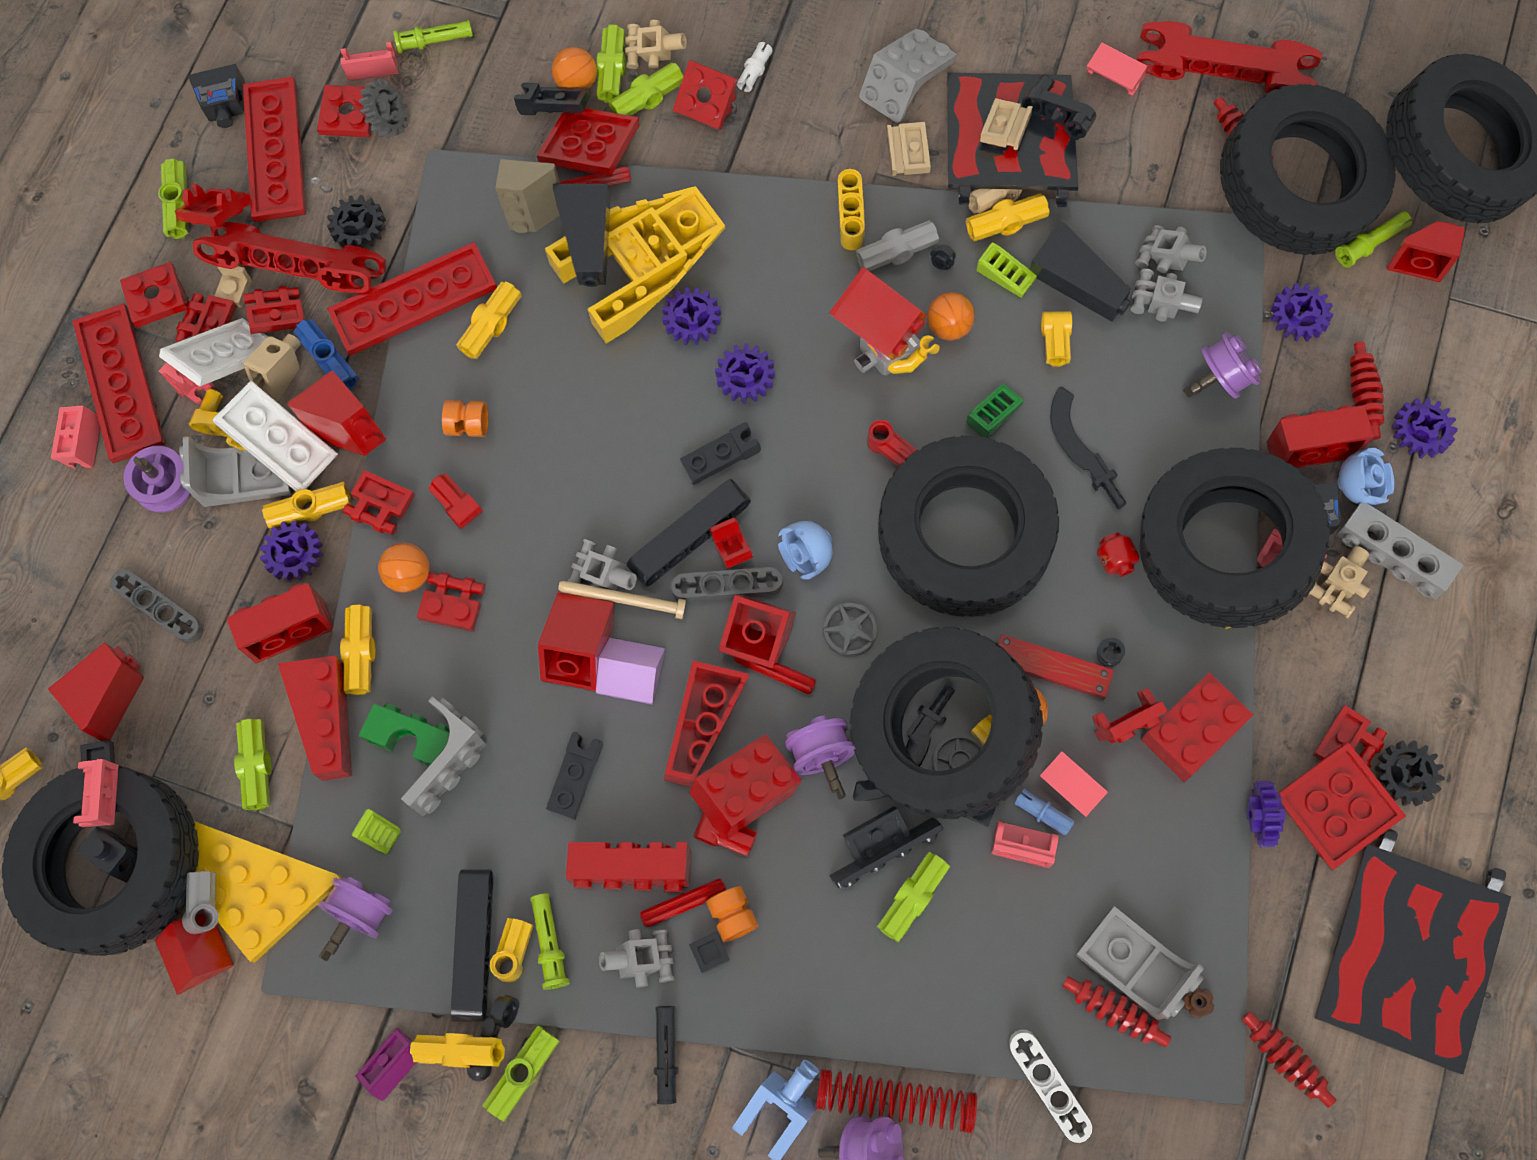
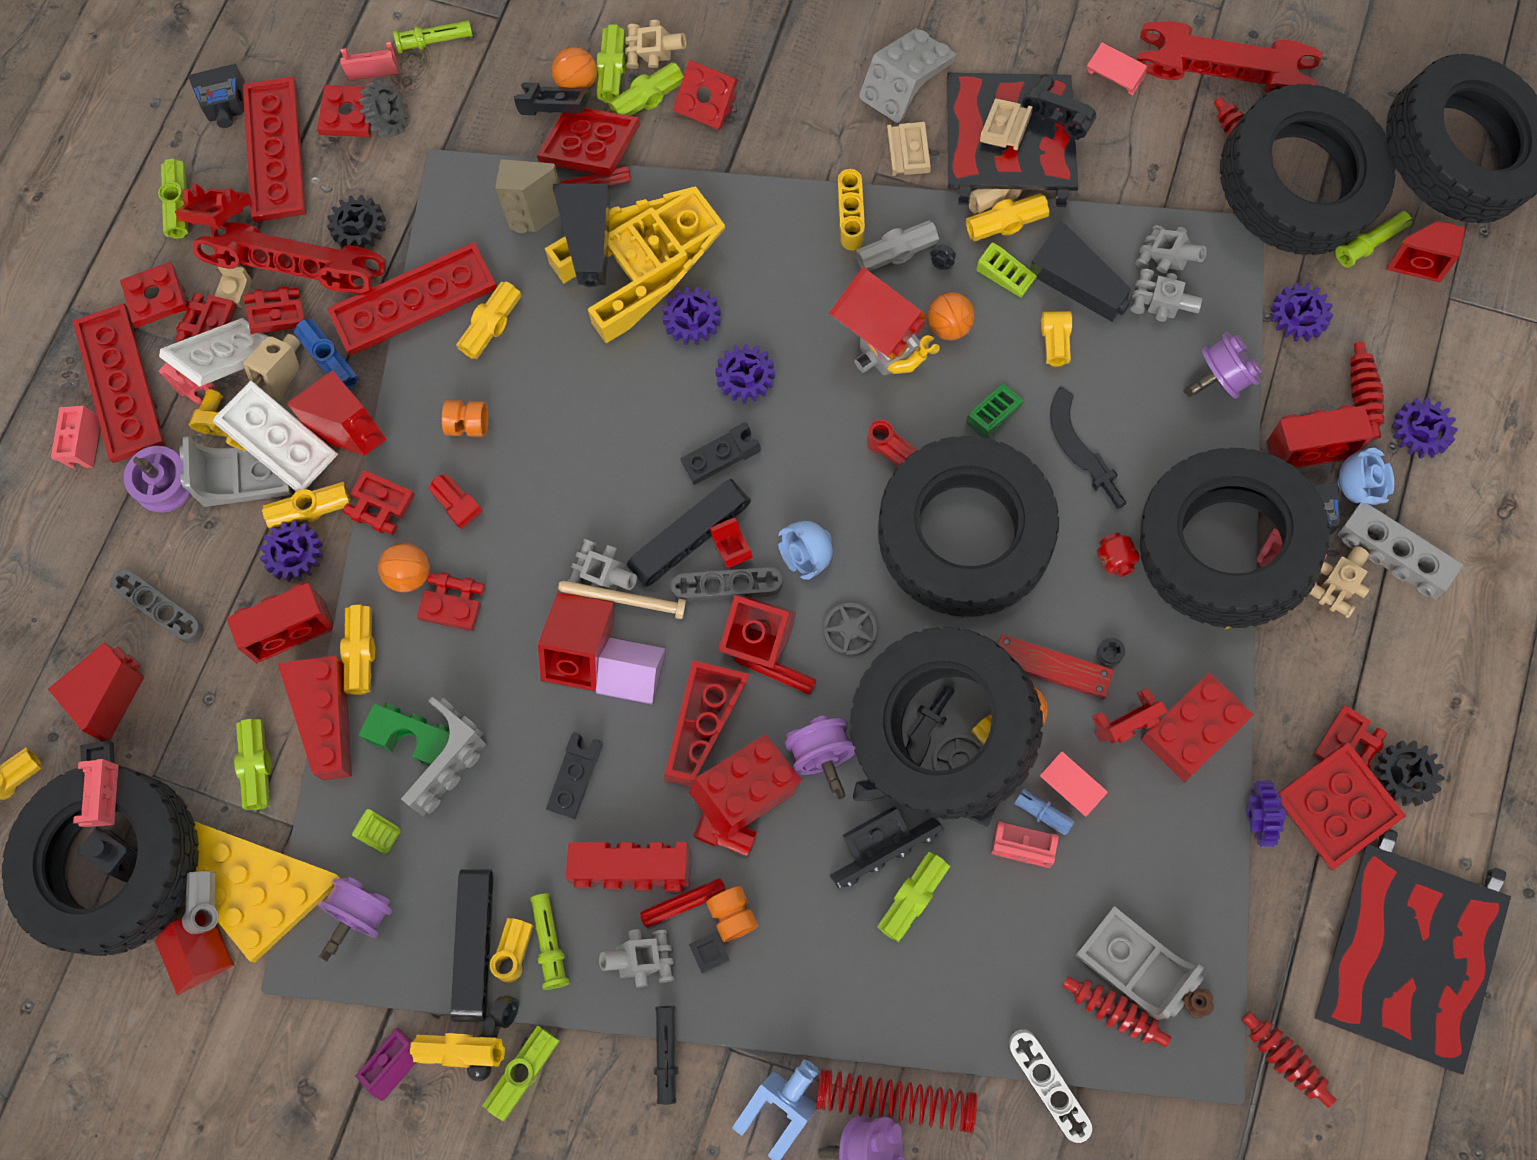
white pin [737,42,773,92] -> none

